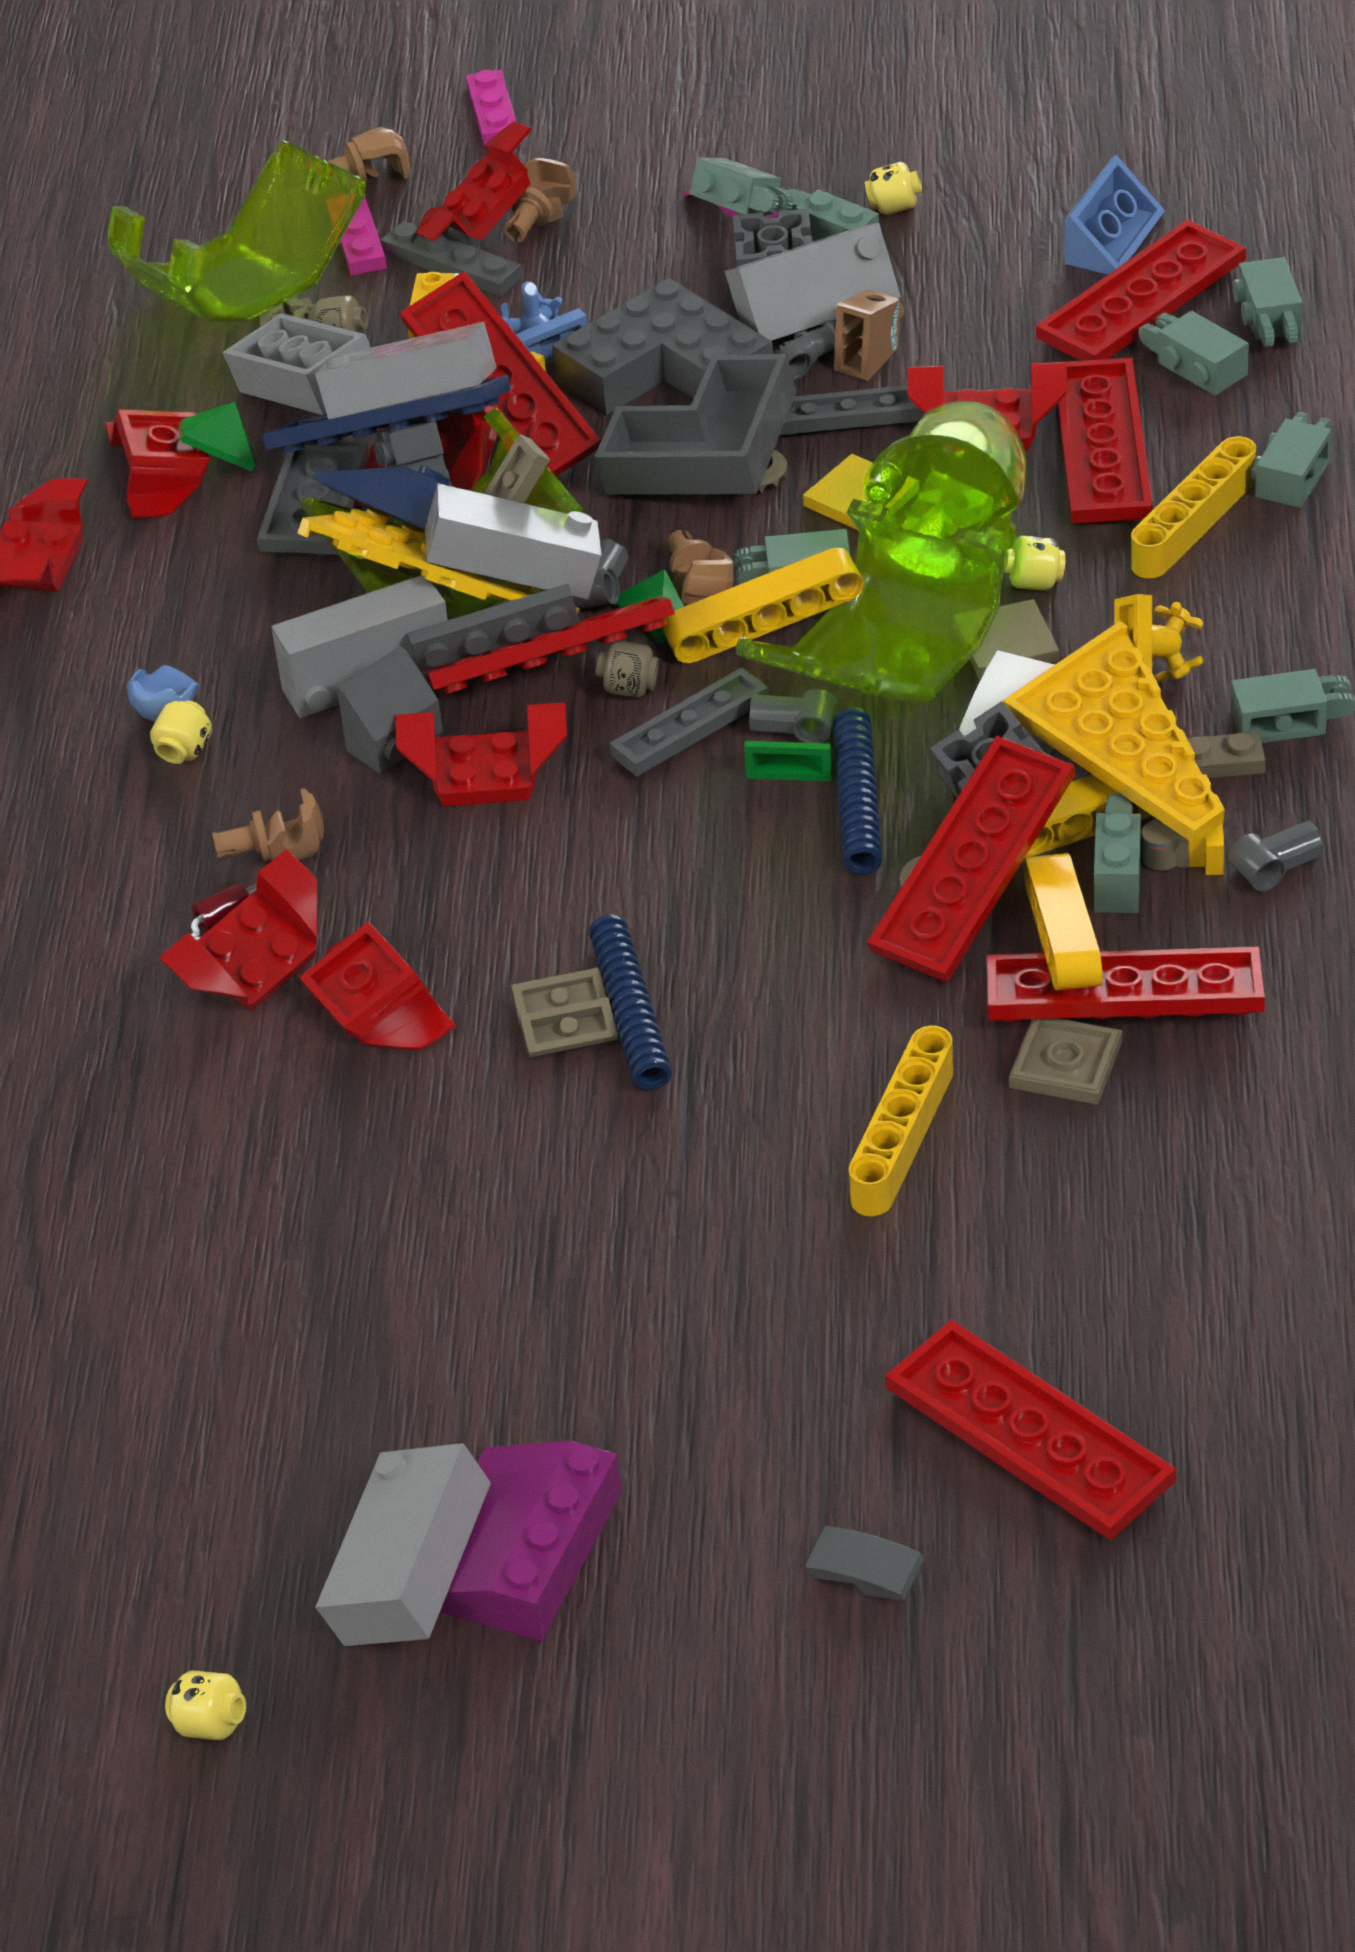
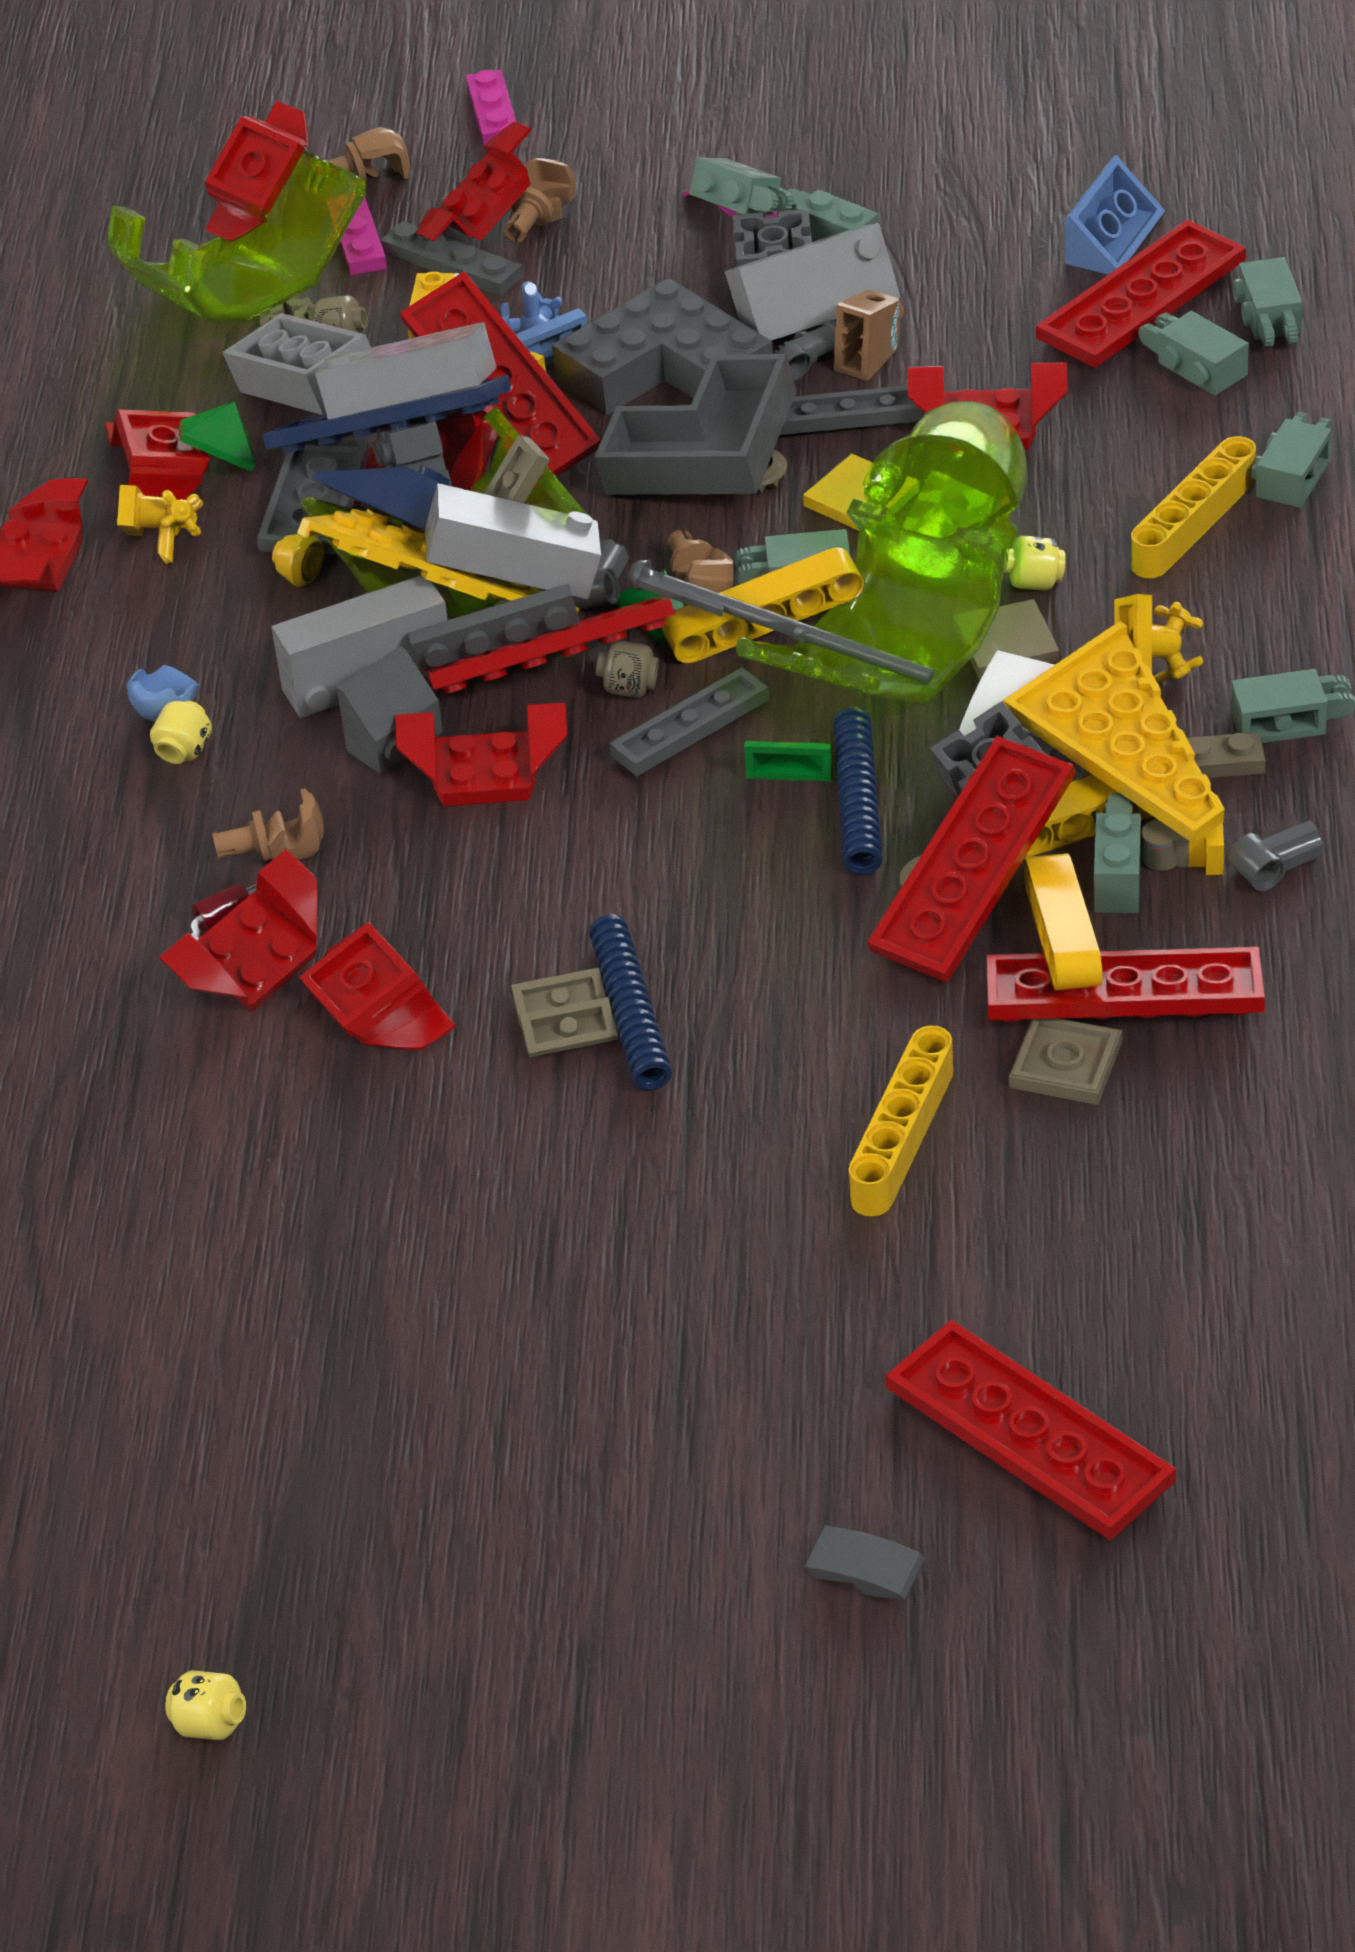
light grey brick [315,1443,491,1646] -> none
magenta slope [440,1441,622,1642] -> none
dark grey piece [749,689,838,743] -> none
light yellow head [865,162,922,216] -> none
red plate [1056,358,1153,523] -> none
none -> yellow piece [117,485,203,565]
none -> red piece [205,101,309,242]
none -> yellow cone [272,534,324,587]
none -> dark grey bar [628,560,935,685]

